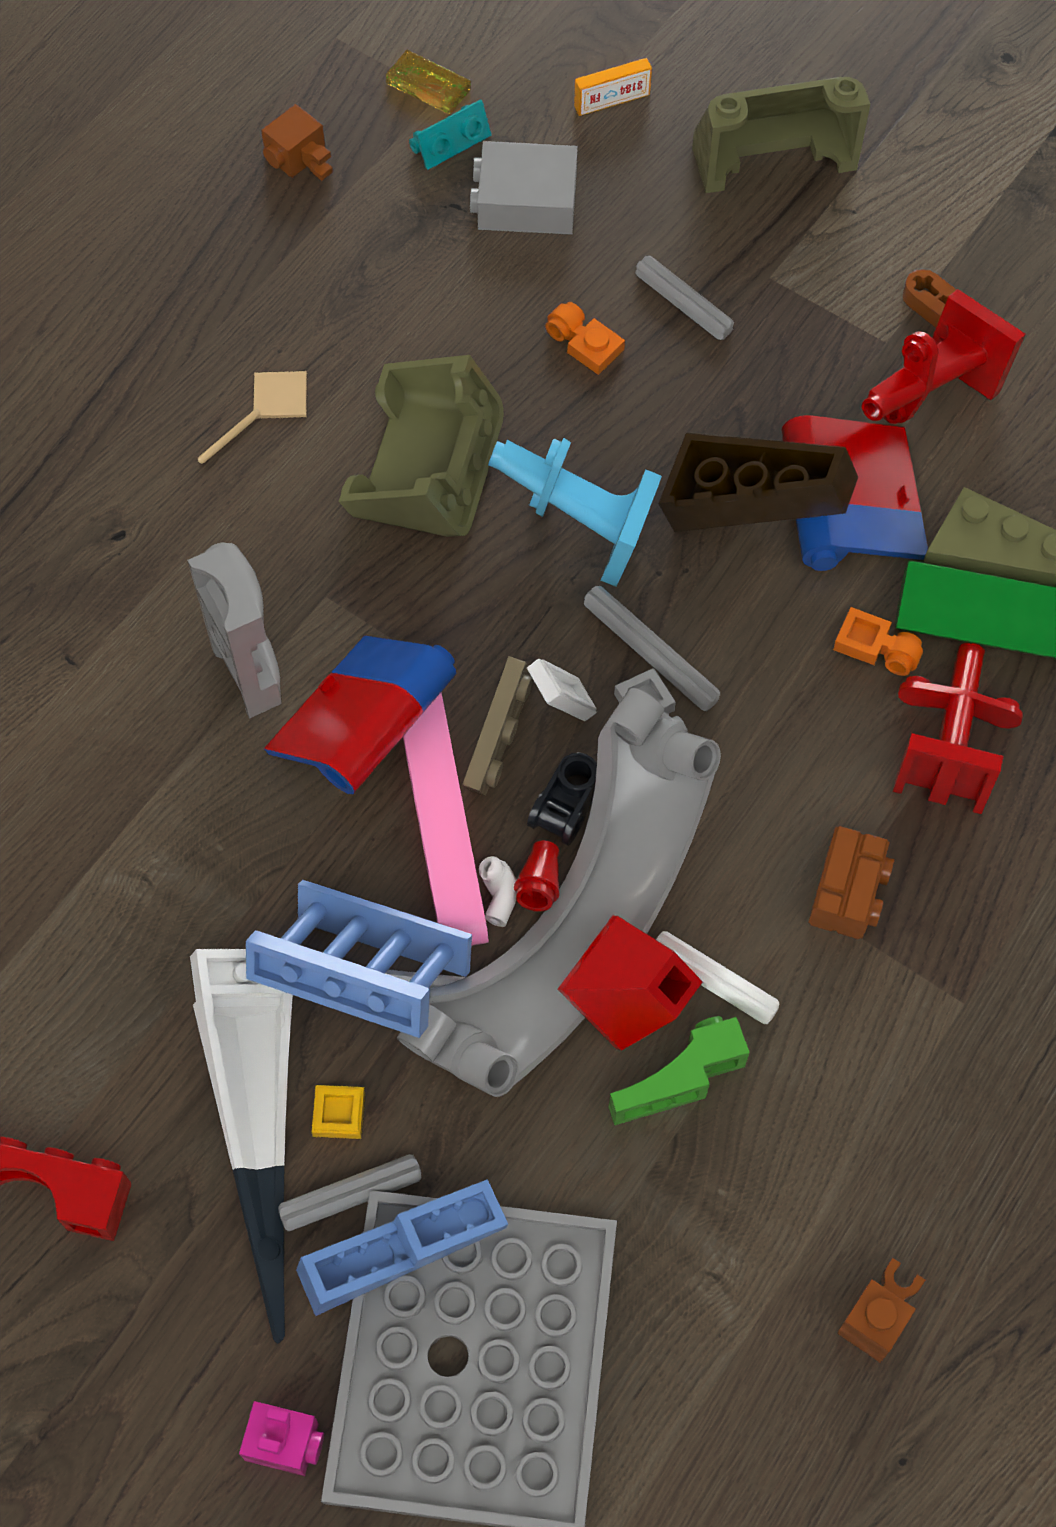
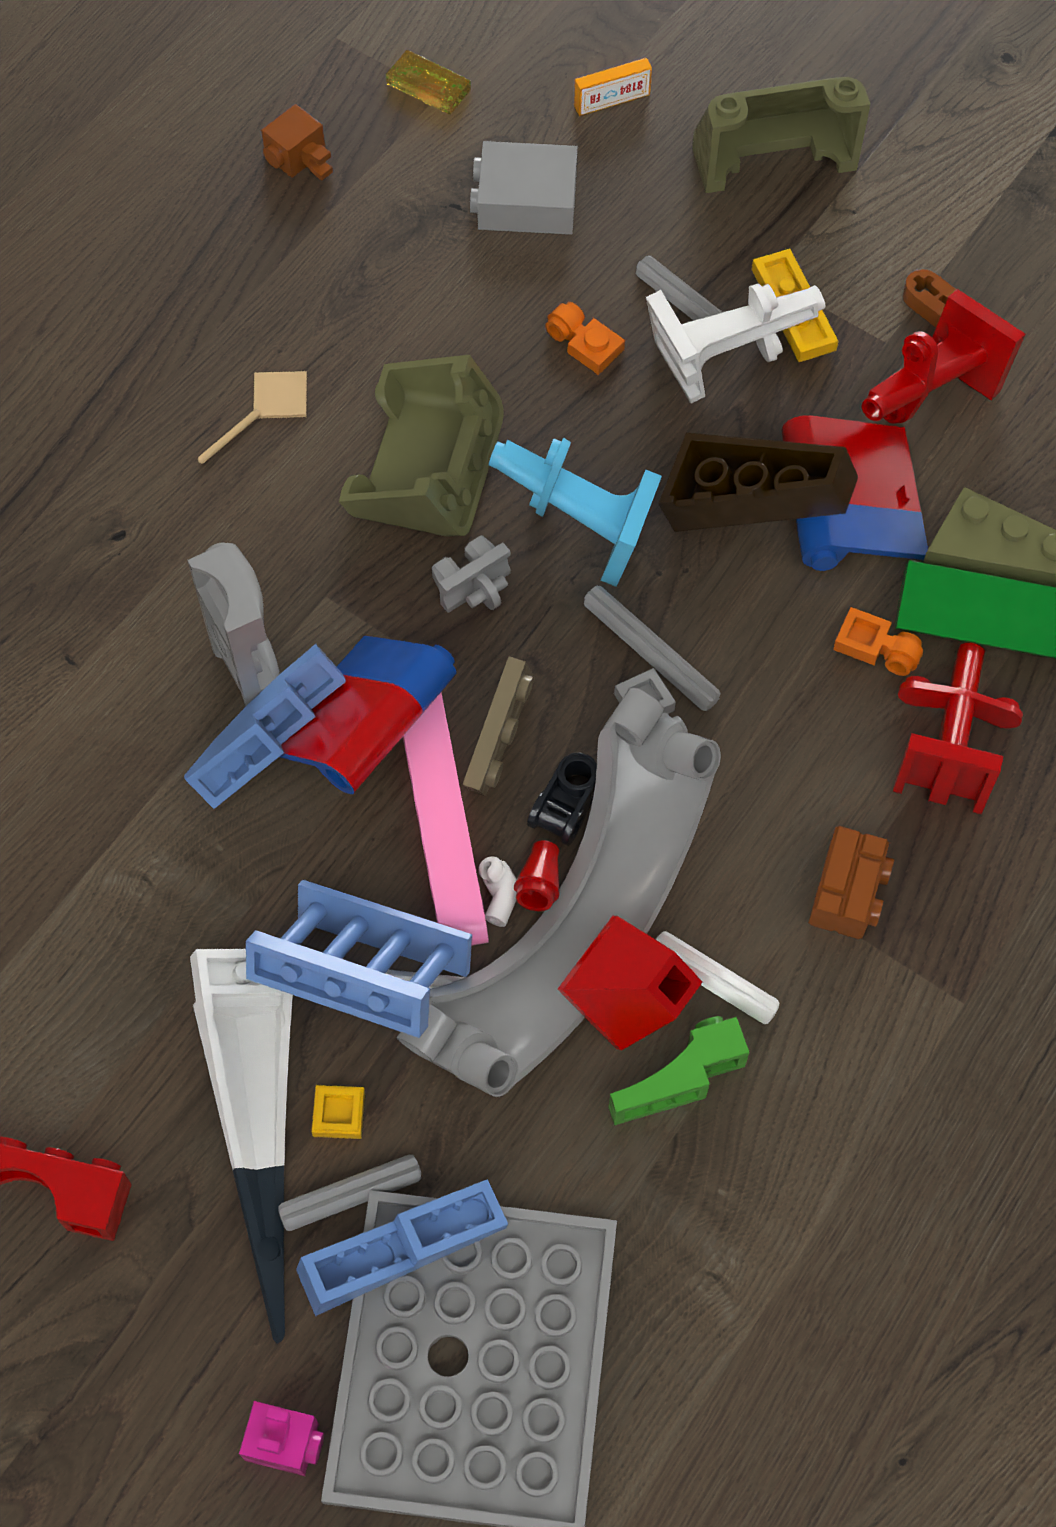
teal hinge [409,99,492,170] -> none
white tile [527,659,597,721] -> none
dark orange brick [837,1258,925,1363] -> none
none -> medium blue slope [184,644,346,809]
none -> light grey hips [432,535,511,613]
none -> white piece [646,284,825,403]
none -> yellow plate [752,249,838,362]

